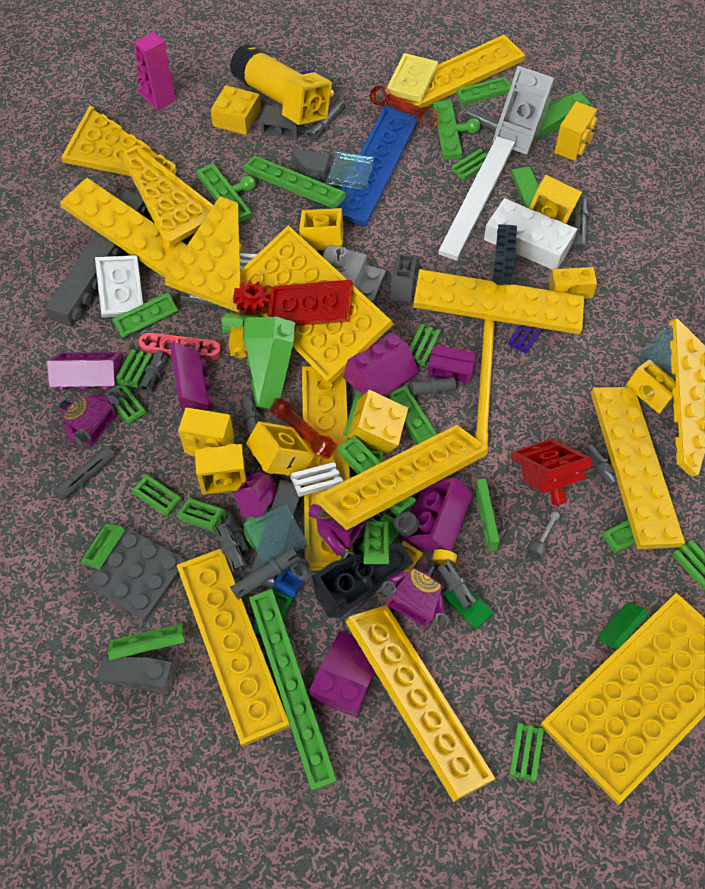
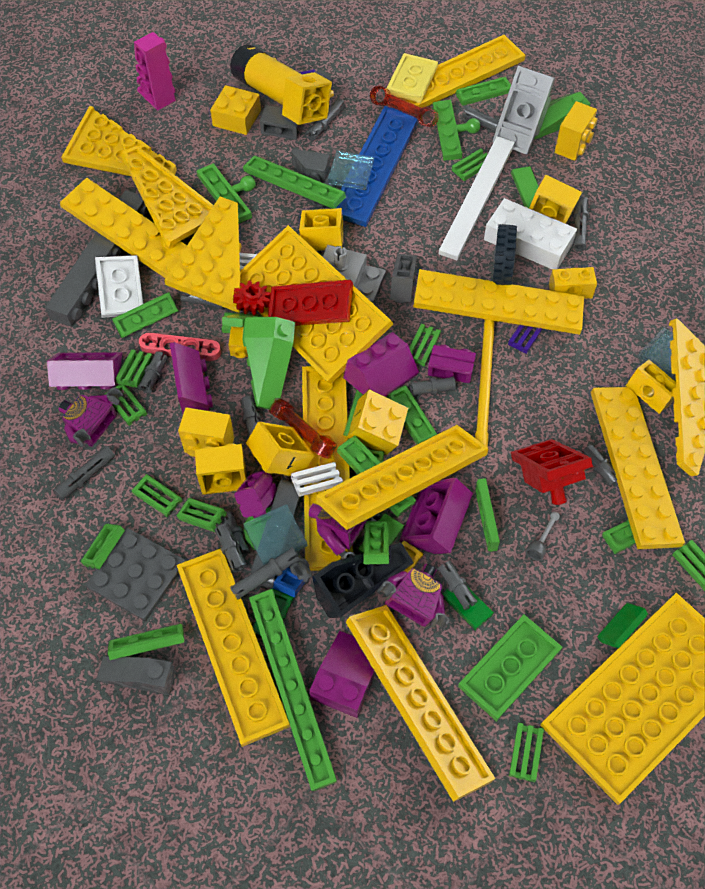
dark grey tile [394,512,419,536] -> none
yellow tile [432,549,457,566] -> none
none -> bright green plate [458,614,563,722]

